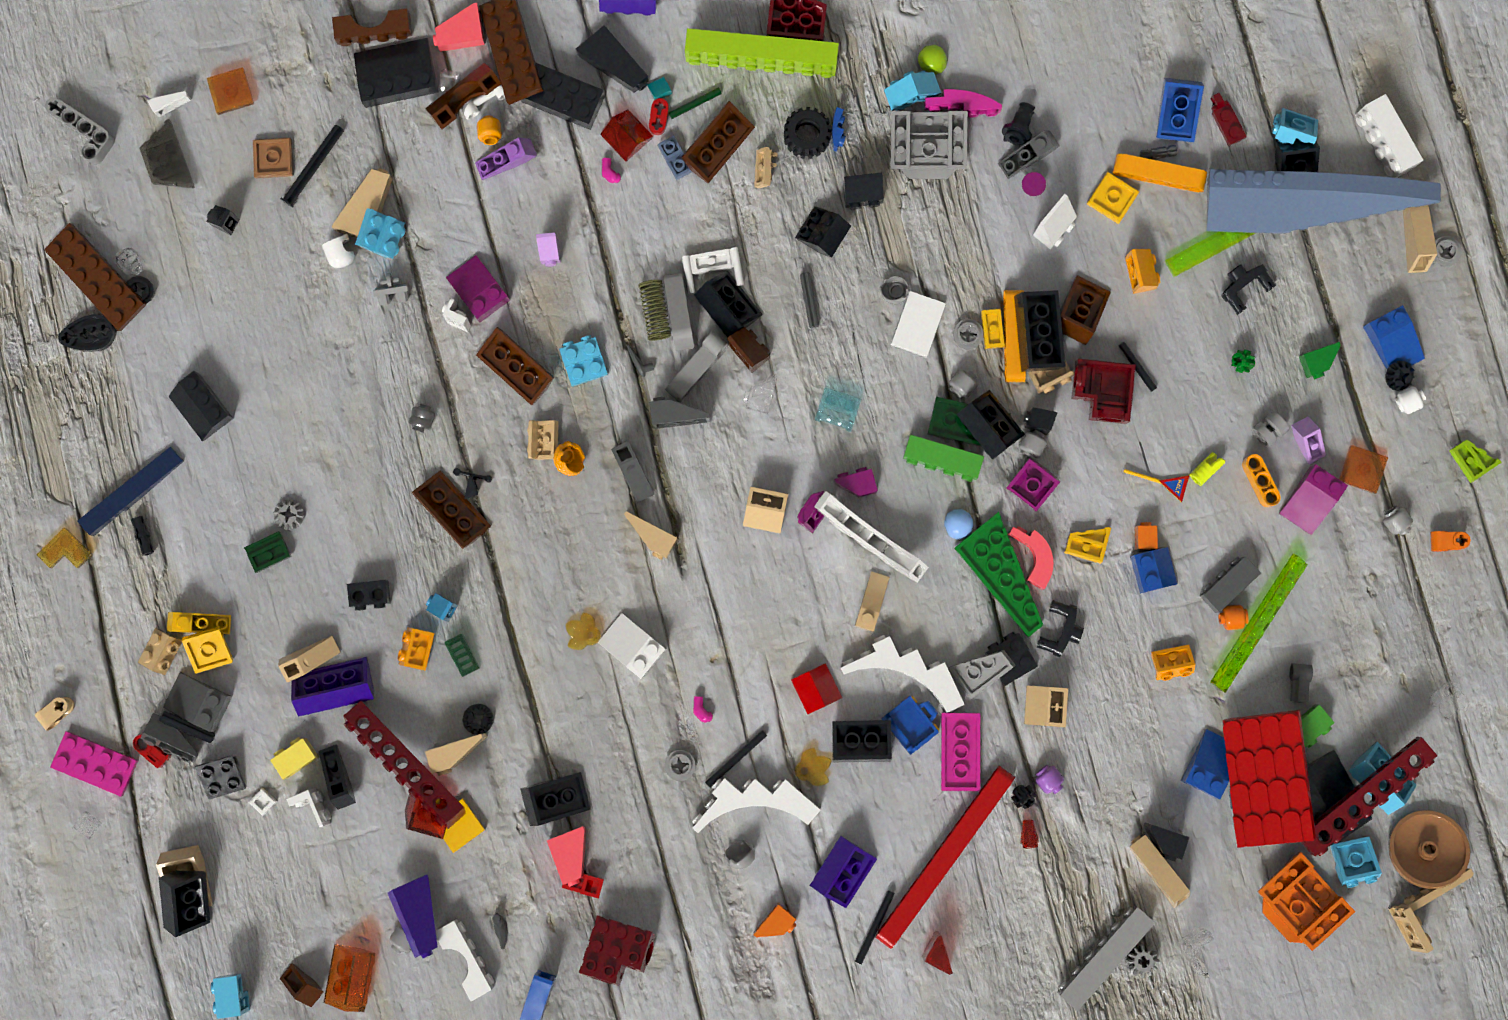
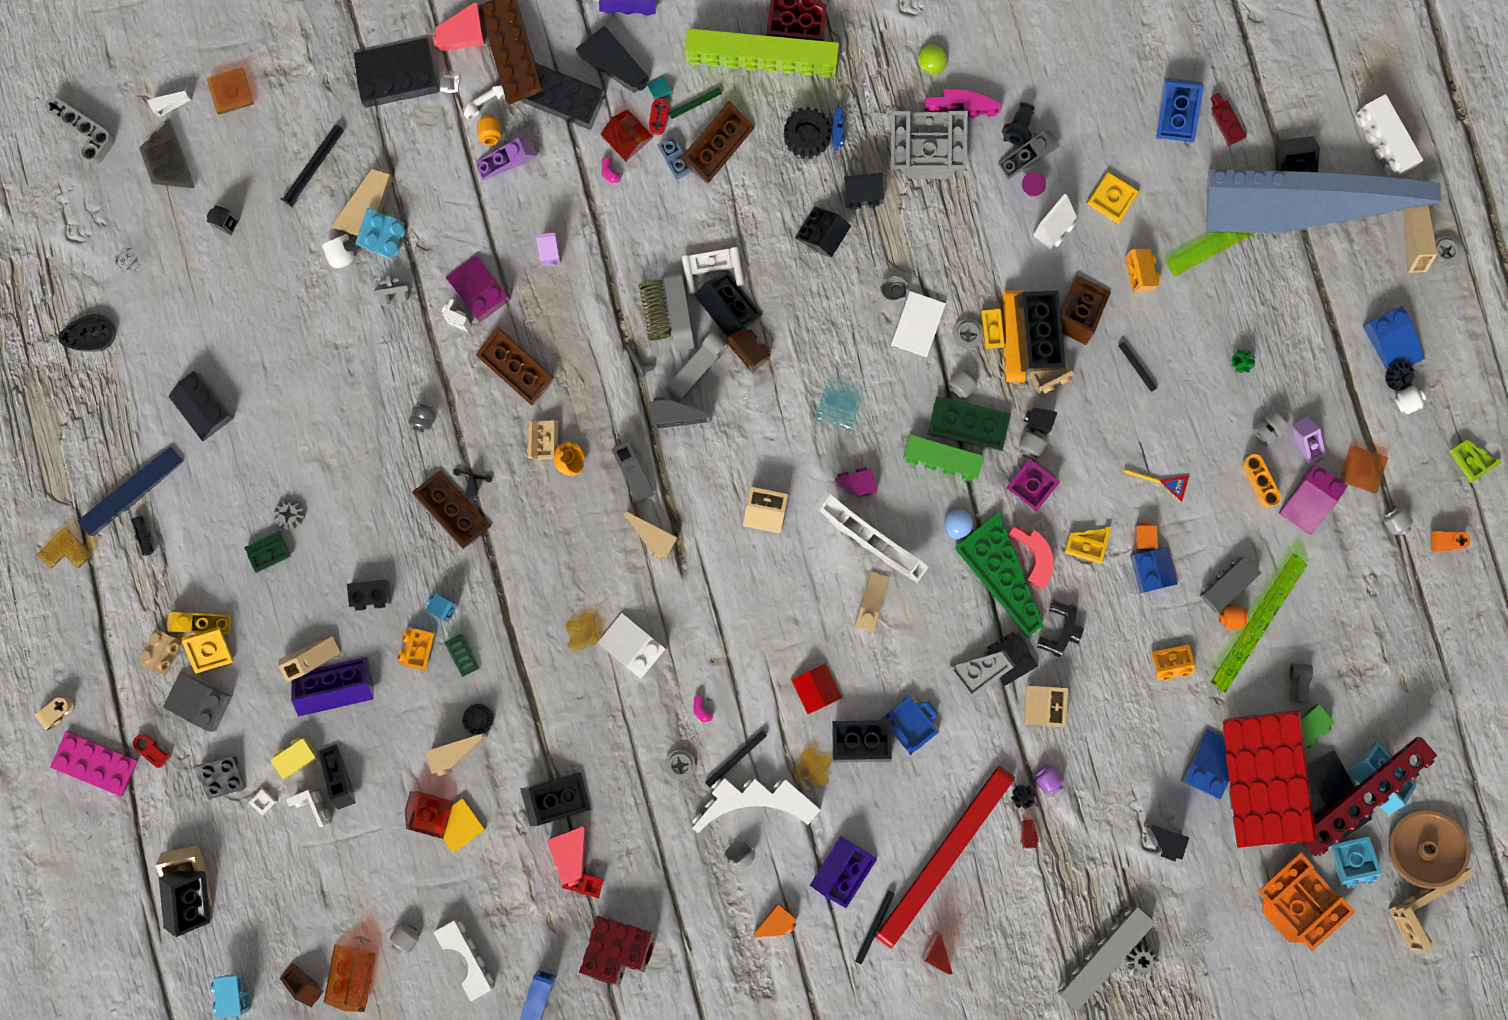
reddish brown plate [44,223,147,331] -> none
black gear [126,276,154,304] -> none
dark grey slope [140,713,198,763] -> none
black axle [159,711,215,743] -> none
medium nougat tile [253,138,293,178] -> none
reddish brown arch [332,8,412,46] -> none
dark red brick [343,701,466,829] -> none
dark purple slope [387,875,438,959] -> none
reddish brown arch [425,63,501,129] -> none
dark grey bar [492,912,506,949] -> none
medium azure plate [559,335,608,387] -> none
tan plate [754,147,778,189] -> none
magenta slope [797,491,825,534] -> none
dark grey axle [800,272,819,328] -> none
white arch [840,635,965,713] -> none
medium azure brick [884,71,941,111] -> none
dark pink plate [941,713,980,791] -> none
black slope [957,390,1025,460] -> none
dark red piece [1071,358,1136,424] -> none
light orange beam [1113,154,1207,192] -> none
tan slope [1130,835,1190,908] -> none
dark grey axle [1140,145,1177,159] -> none
neon yellow hinge [1189,452,1225,486] -> none
black connector [1221,264,1276,315] -> none
medium azure plate [1272,108,1318,144] -> none
green slope [1299,342,1341,380] -> none

